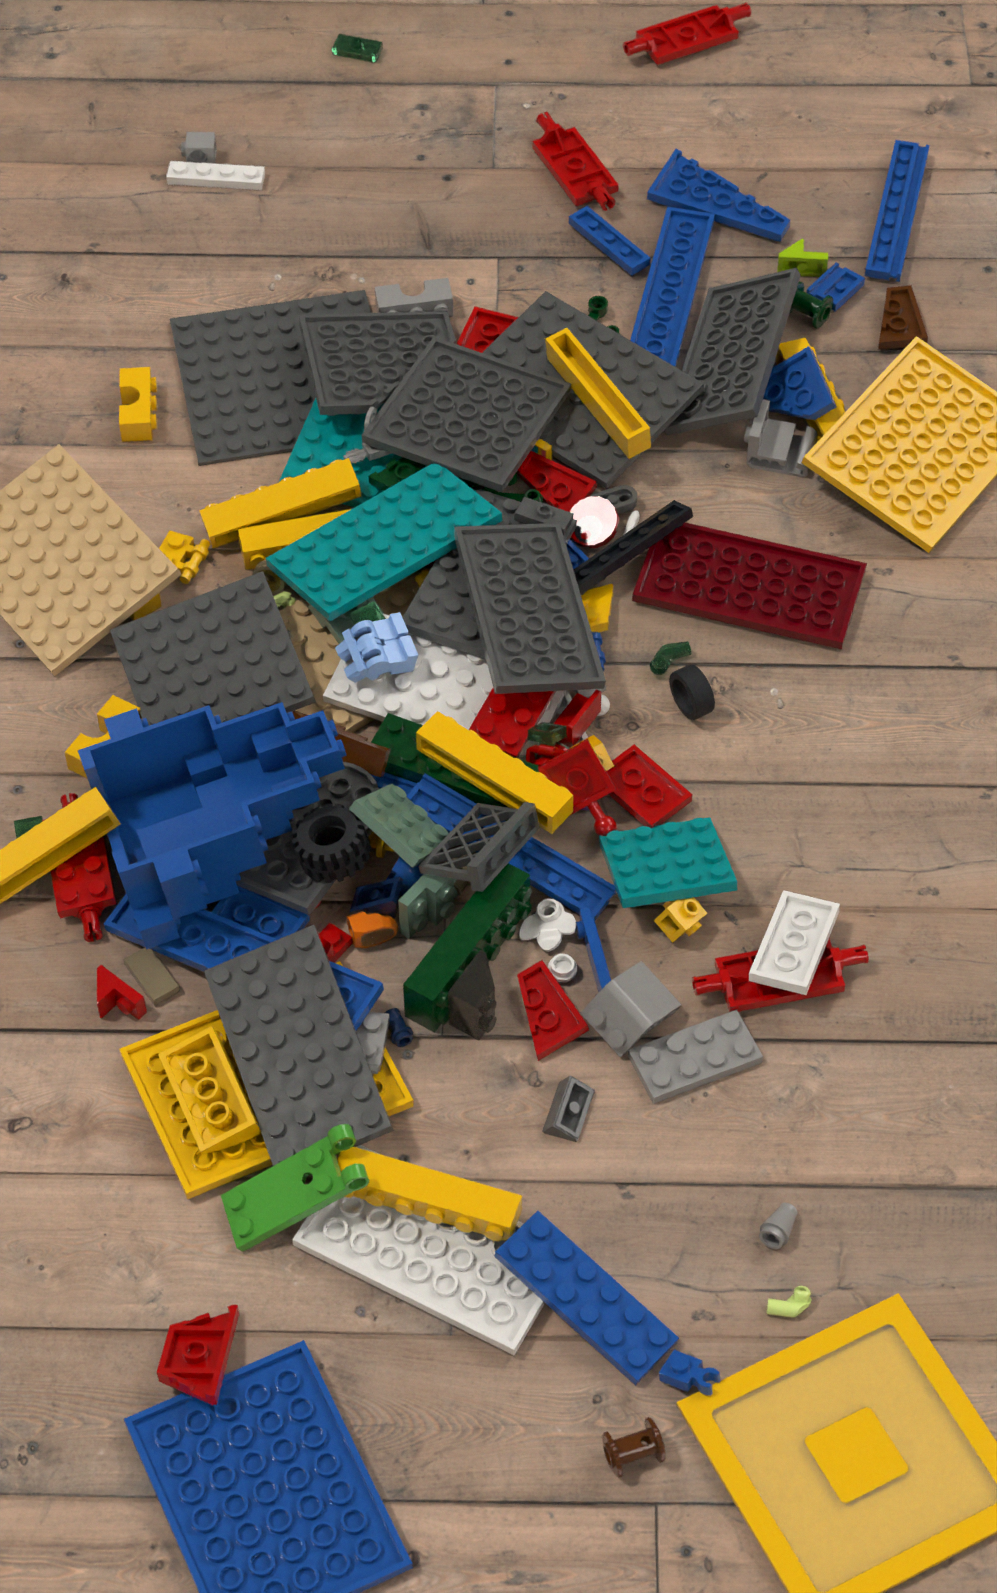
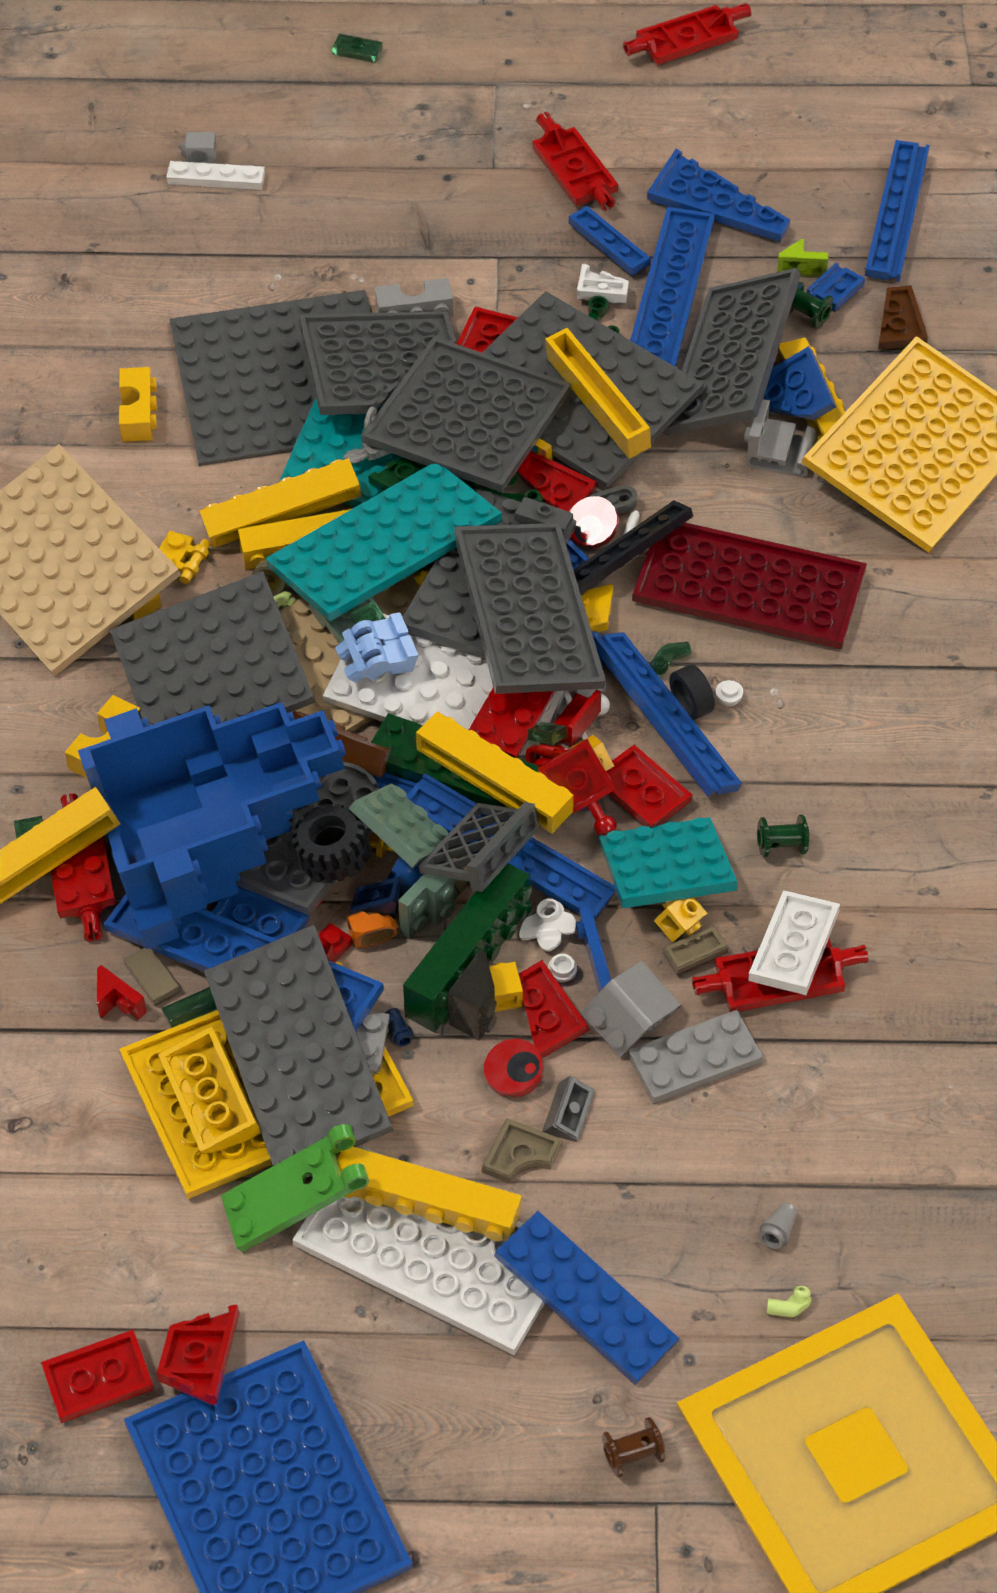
blue plate [659,1350,721,1396] -> none
none -> red plate [41,1329,154,1423]
none -> clear green plate [161,987,218,1028]
none -> dark tan tile [482,1118,563,1183]
none -> red tile [484,1038,544,1097]
none -> yellow brick [486,962,523,1012]
none -> white wing [577,264,629,303]
none -> blue plate [593,632,742,796]
none -> dark tan plate [662,926,729,975]
none -> white plate [716,680,743,707]
none -> dark green hose [757,815,810,857]

